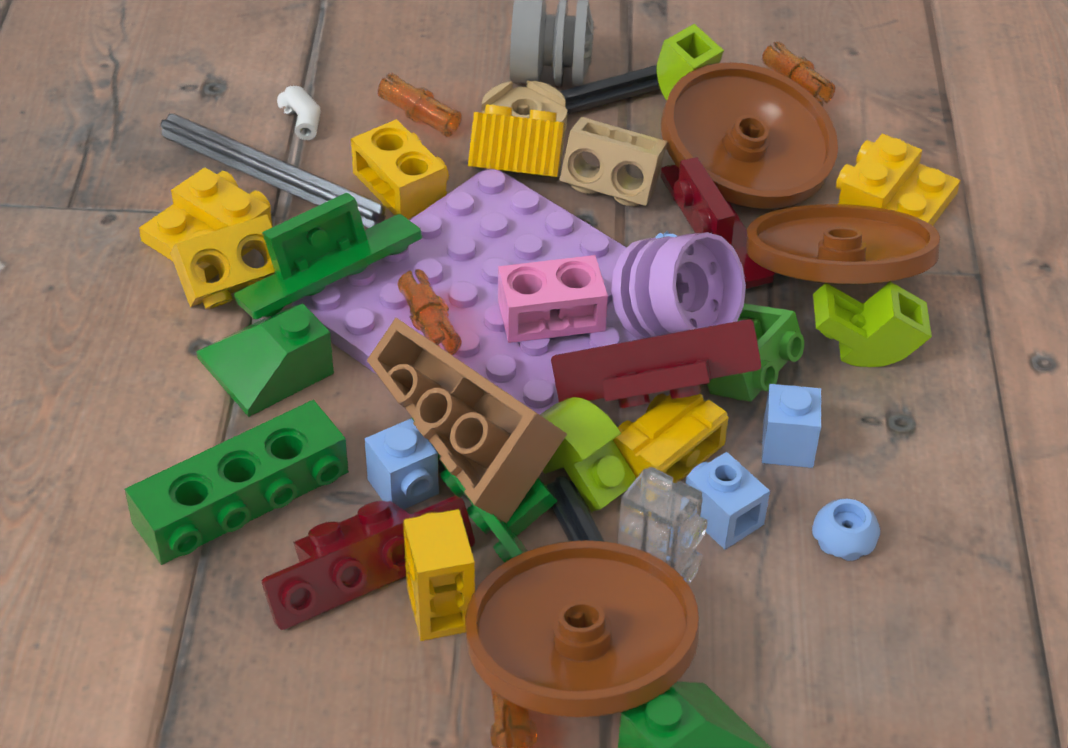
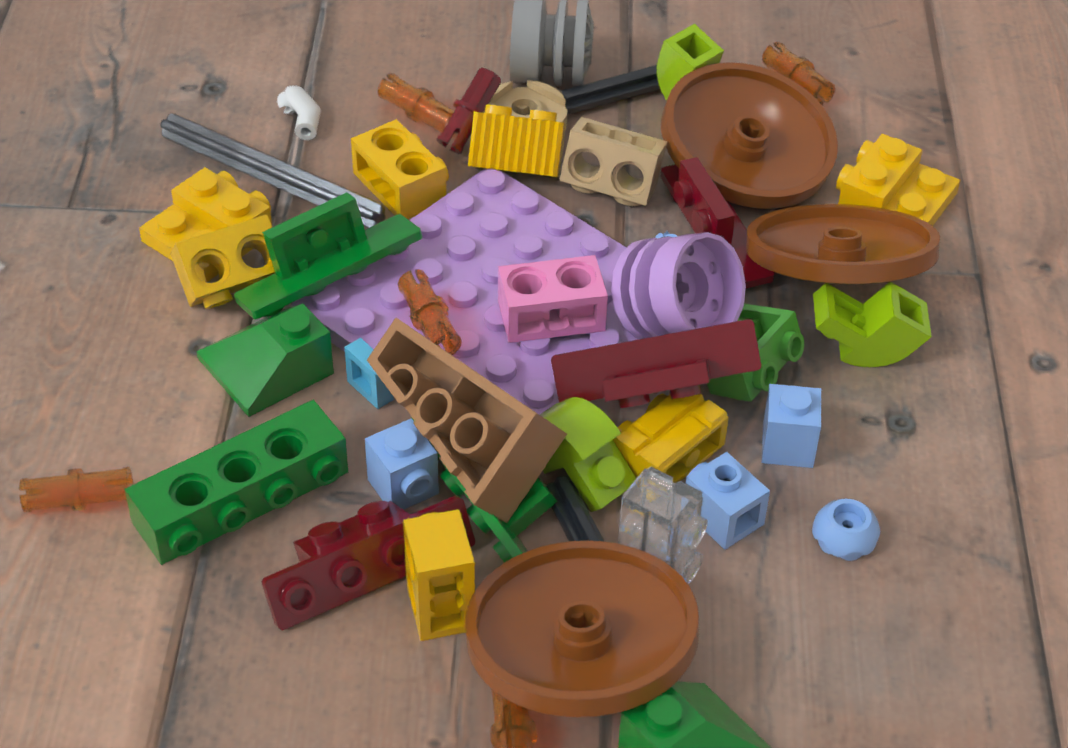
none -> clear orange pin [19,467,134,513]
none -> medium azure plate [344,337,394,409]
none -> dark red axle [436,68,501,154]

